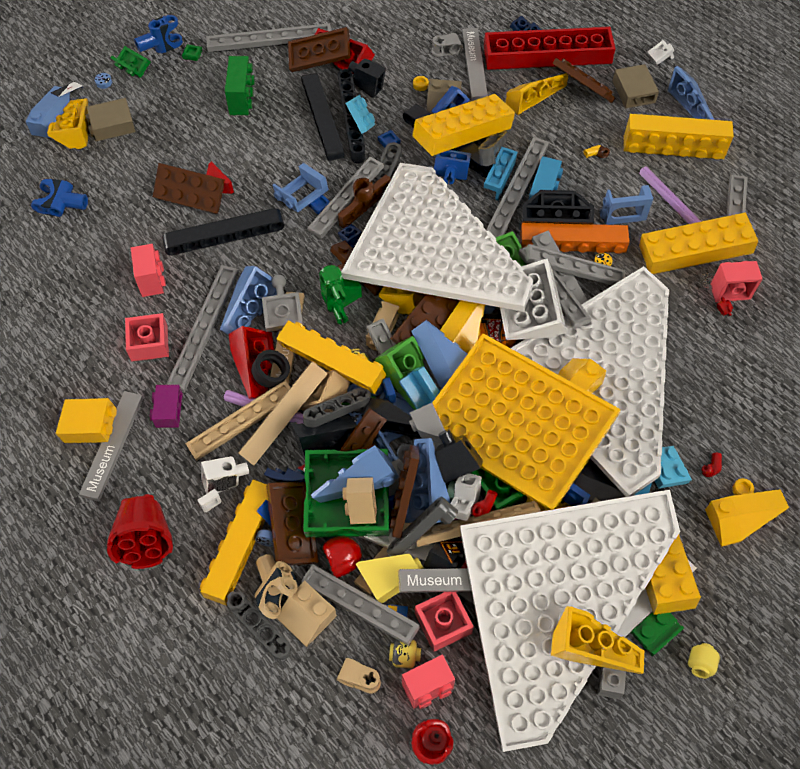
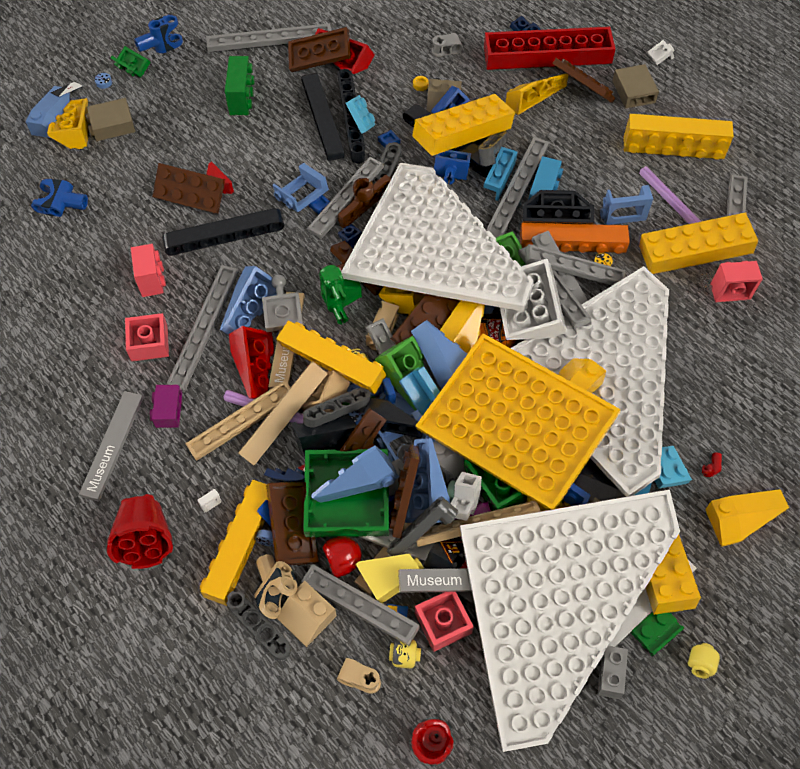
yellow brick [56,398,117,443] -> none
green tile [182,44,202,61] -> none
white torso [201,456,249,494] -> none
black tyre [251,350,290,388] -> none
tan brick [343,477,377,524] -> none
black torso [348,58,386,98] -> none
coral brick [402,654,455,709] -> none
light grey slope [409,403,445,444] -> none
black torso [435,429,483,483] -> none
light grey tile [462,28,488,101] -> none
red arm [471,490,498,517] -> none
yellow wedge [551,606,645,674] -> none
arm [583,145,610,158] -> none
medium blue wedge [668,66,714,120] -> none
red plate [716,297,733,316] -> none
yellow tile [732,478,754,495] -> none

